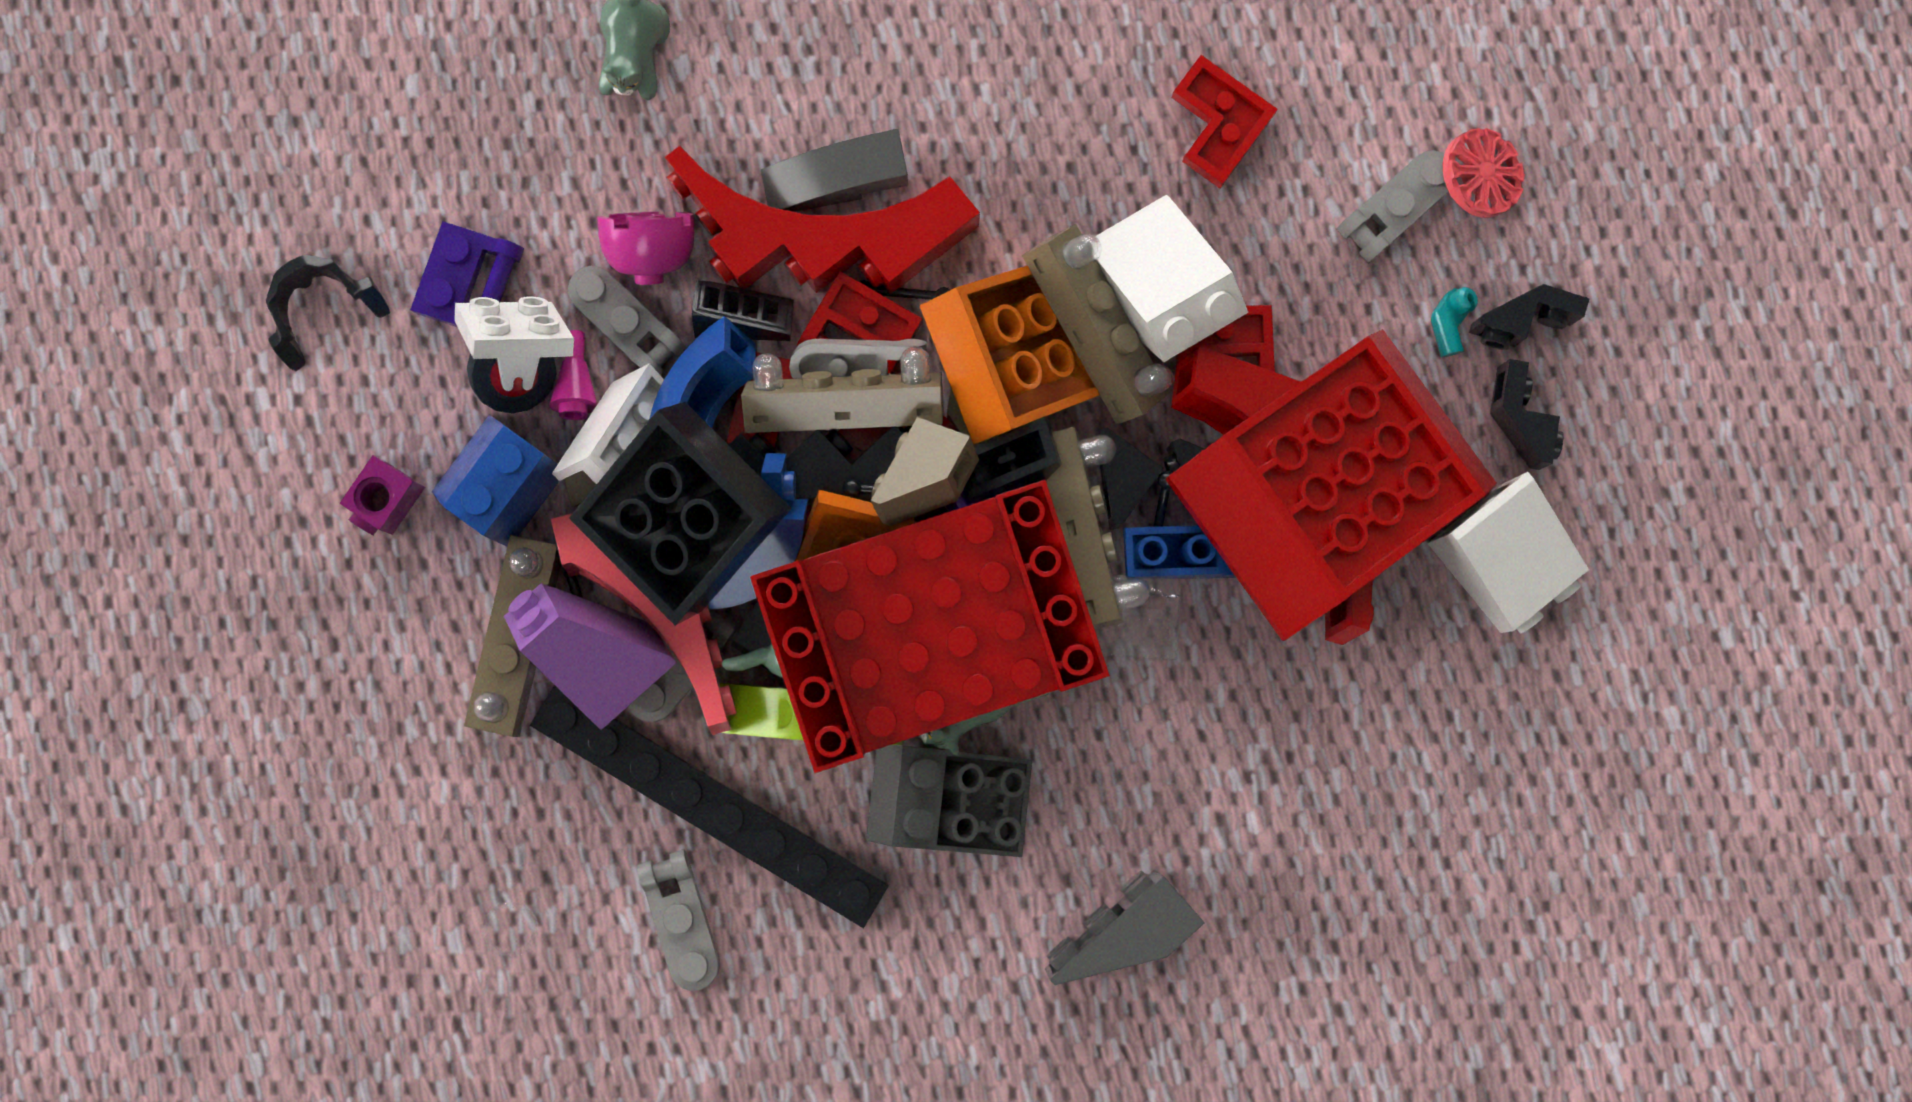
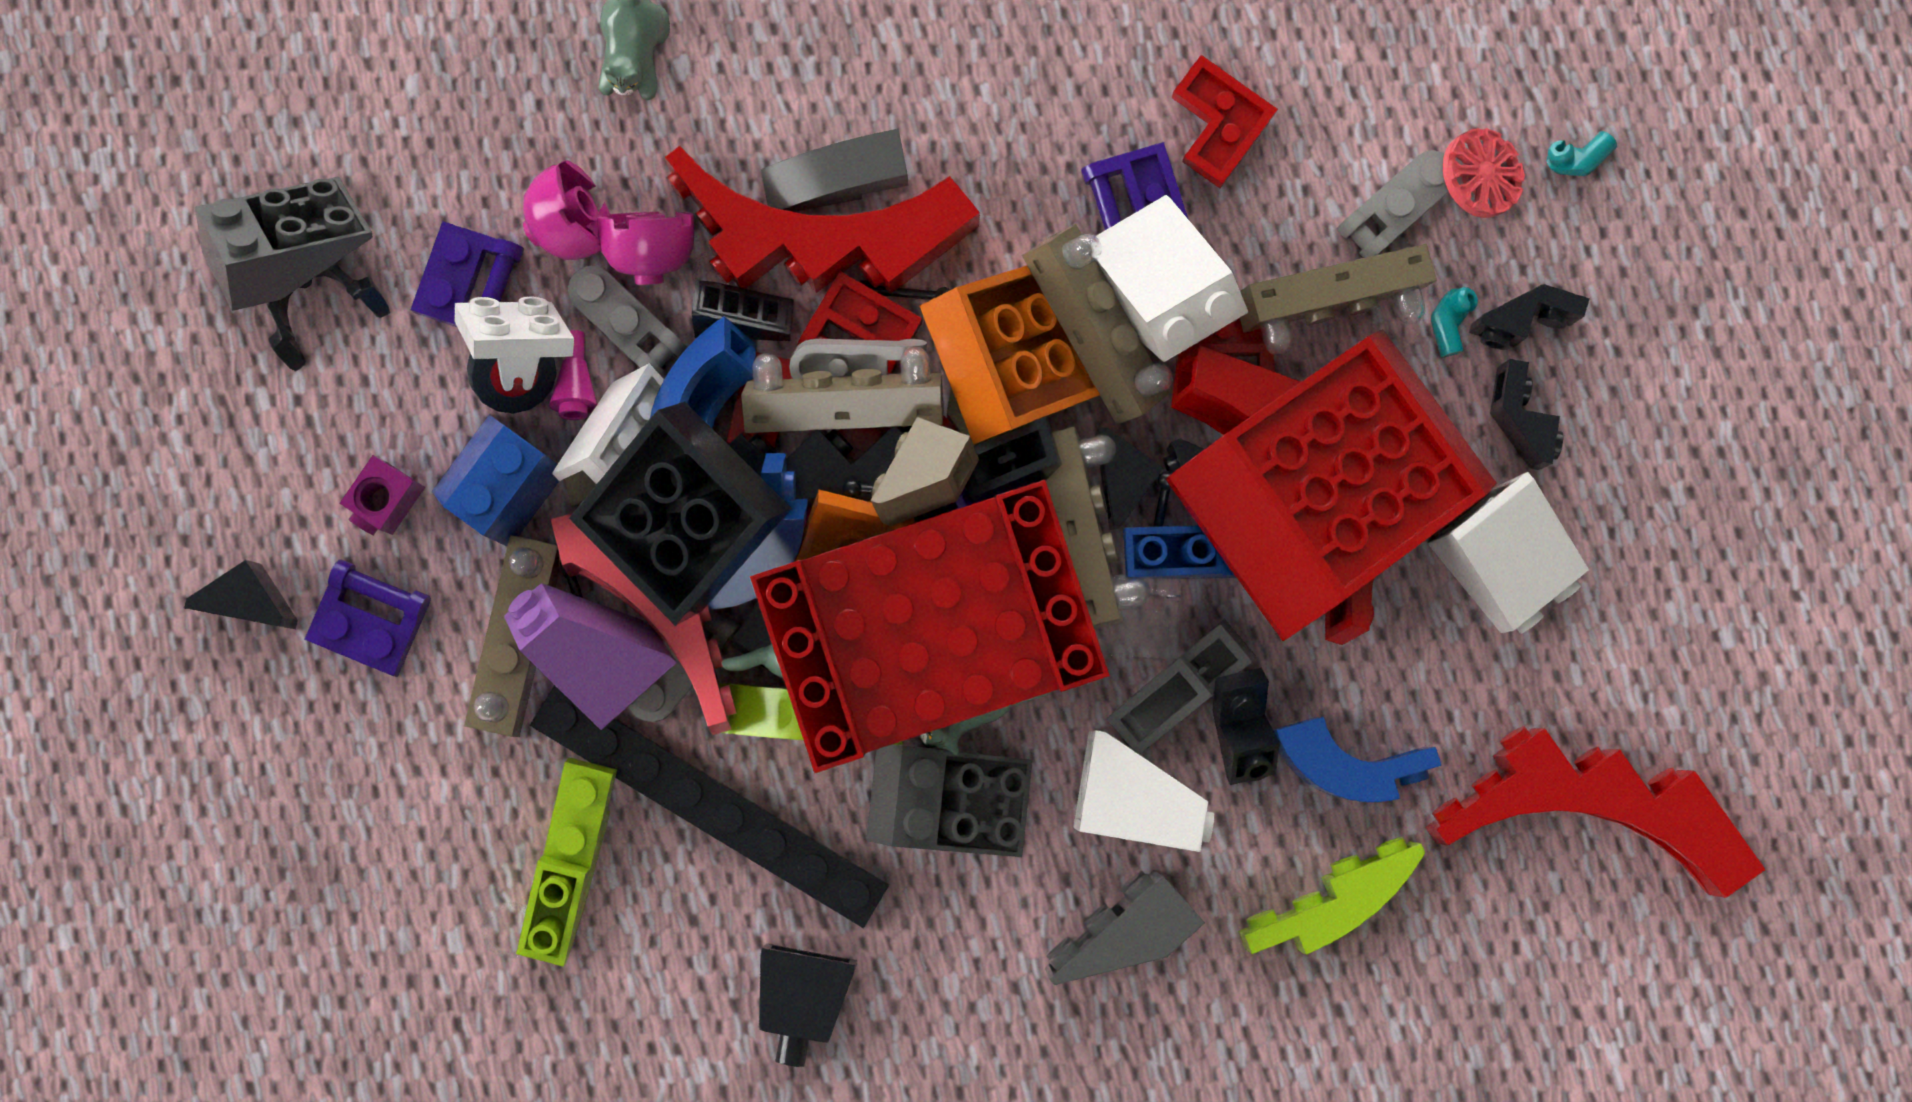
light grey plate [637,849,720,991] -> none
none -> black slope [184,560,298,630]
none -> dark grey slope [195,177,373,311]
none -> dark purple plate [304,559,431,677]
none -> lime slope [516,757,617,967]
none -> dark pink cylinder [523,160,610,260]
none -> black torso [759,943,857,1067]
none -> white slope [1073,730,1214,852]
none -> dark purple plate [1081,142,1189,230]
none -> dark grey slope [1106,618,1256,755]
none -> black slope [1212,667,1280,785]
none -> lime slope [1238,837,1425,955]
none -> dark tan piece [1240,244,1437,356]
none -> blue arch [1273,717,1442,803]
none -> red arch [1425,726,1766,898]
none -> teal arm [1546,131,1617,177]

